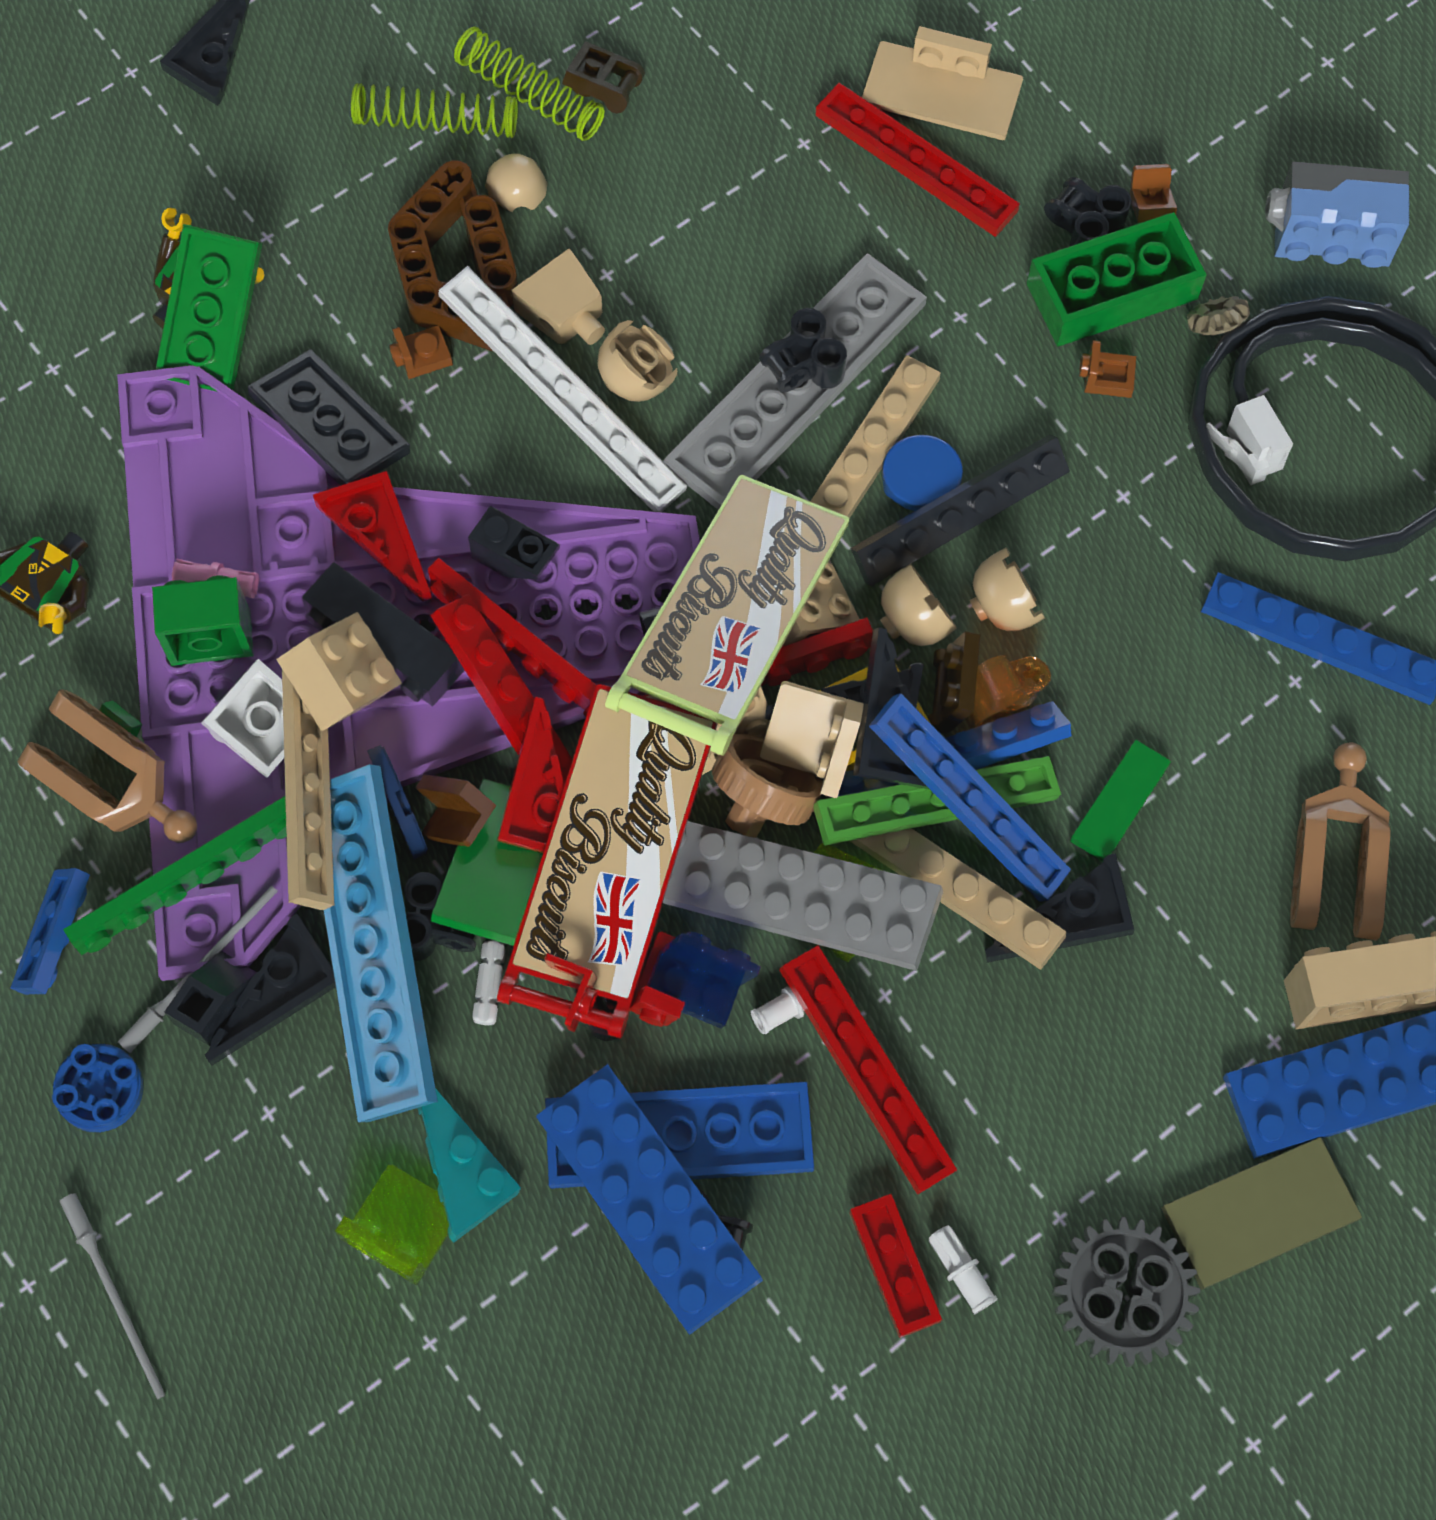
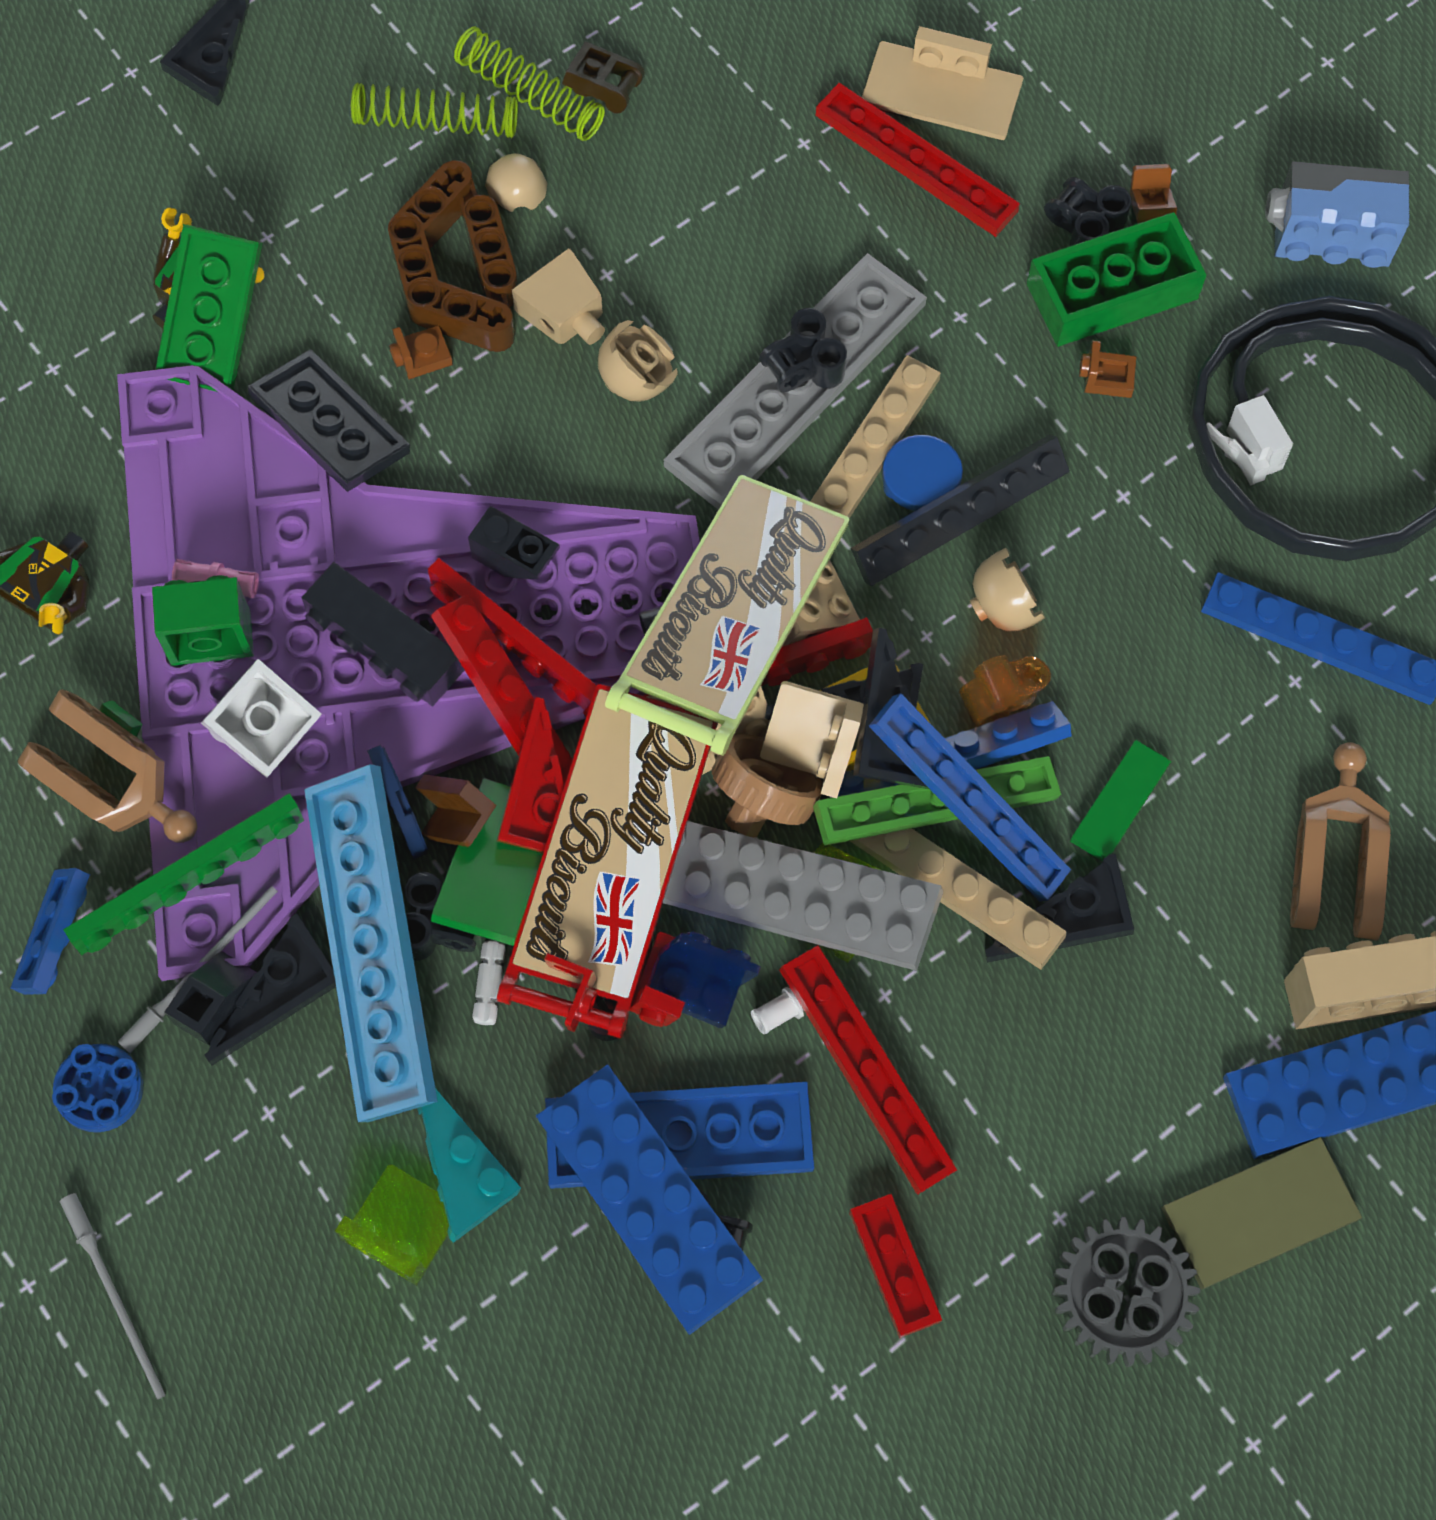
tan brick [276,612,402,731] -> none
tan plate [282,669,334,910] -> none
red wing [313,471,432,602] -> none
white tile [439,266,687,512] -> none
tan cylinder [880,564,957,646] -> none
dark brown plate [928,631,981,733] -> none
white axle [929,1225,998,1314] -> none
dark tan gear [1187,296,1250,335] -> none

